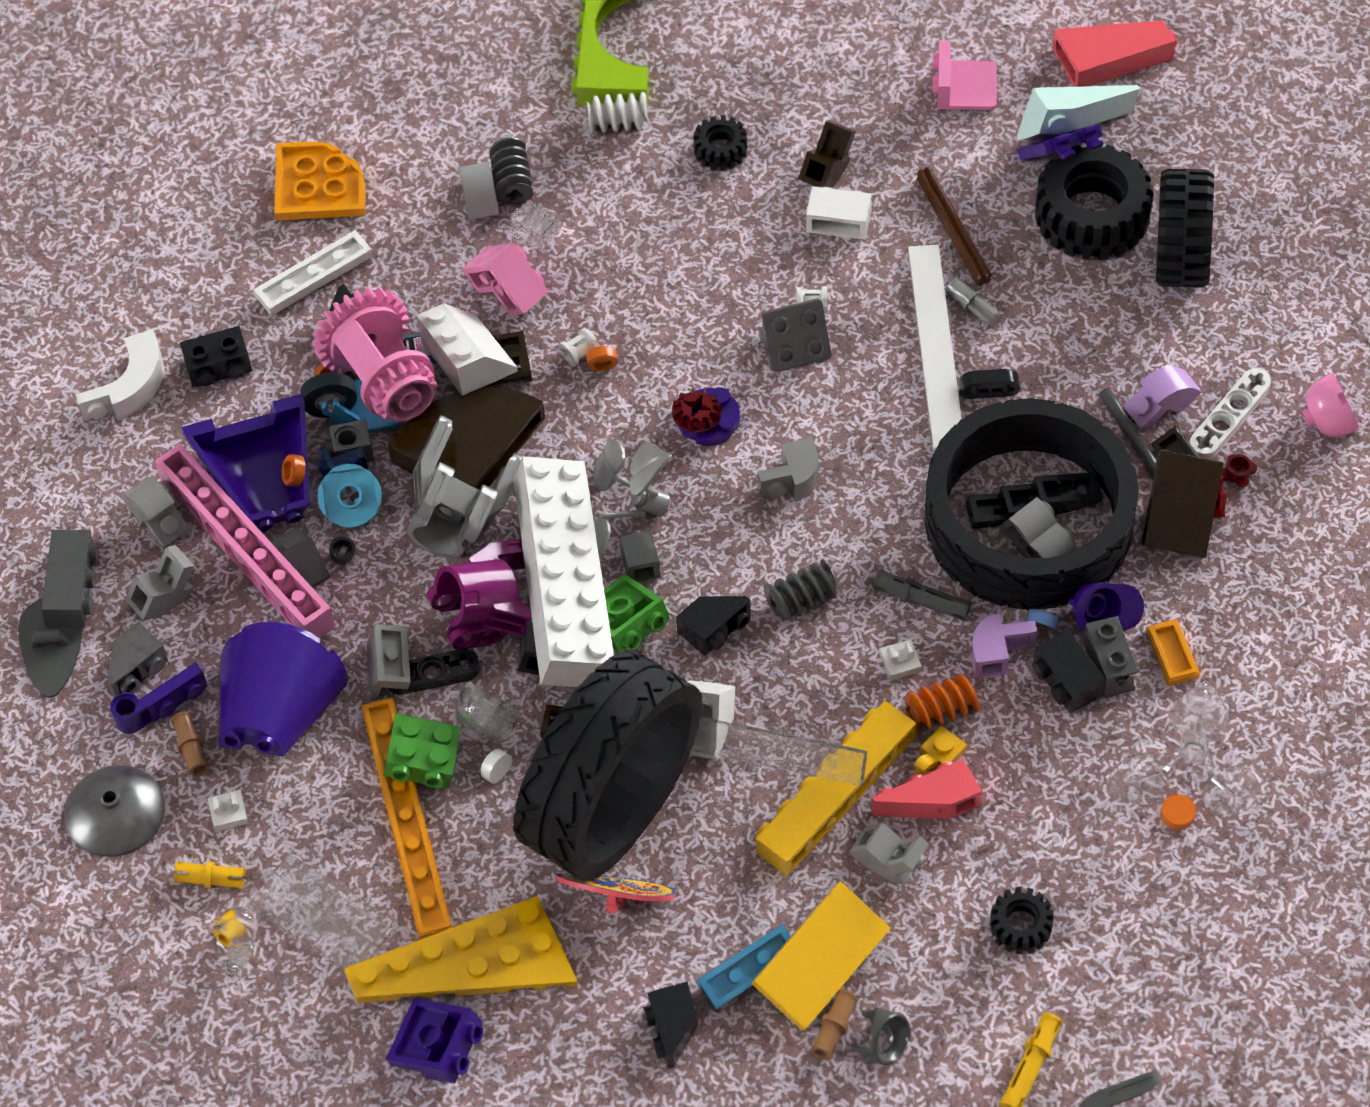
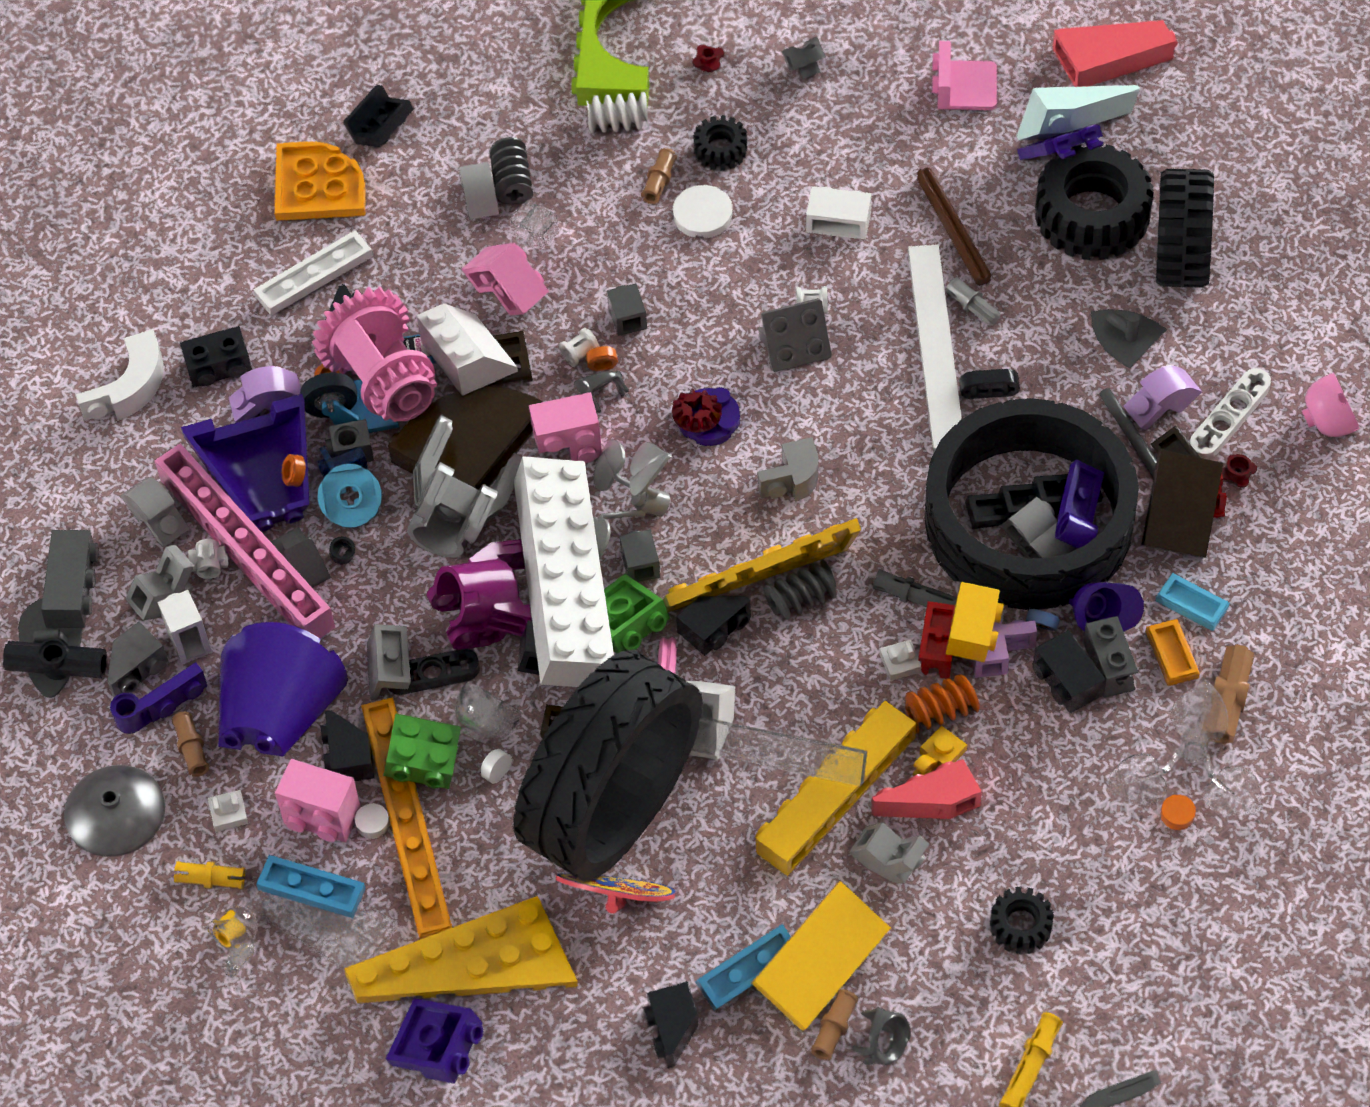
dark brown brick [798,120,856,188] -> none
none -> black piece [3,639,107,680]
none -> white piece [157,590,212,665]
none -> white gear [188,539,228,579]
none -> lavender brick [228,366,301,423]
none -> dark azure plate [256,855,366,918]
none -> bright pink brick [275,759,361,843]
none -> black slope [320,710,375,781]
none -> black bracket [343,85,414,148]
none -> white tile [355,803,390,839]
none -> bright pink brick [529,392,602,463]
none -> dark grey piece [574,371,629,413]
none -> dark grey brick [607,283,647,336]
none -> medium nougat pin [641,148,677,204]
none -> bright pink axle [657,637,677,673]
none -> yellow wing [663,518,861,612]
none -> white tile [673,185,733,238]
none -> dark red plate [692,44,725,72]
none -> dark grey piece [782,36,826,79]
none -> red hinge [918,601,955,679]
none -> yellow brick [946,582,1004,663]
none -> dark purple plate [1055,459,1104,548]
none -> dark grey shield [1091,309,1167,369]
none -> medium azure tile [1156,573,1230,631]
none -> medium nougat piece [1205,644,1254,744]

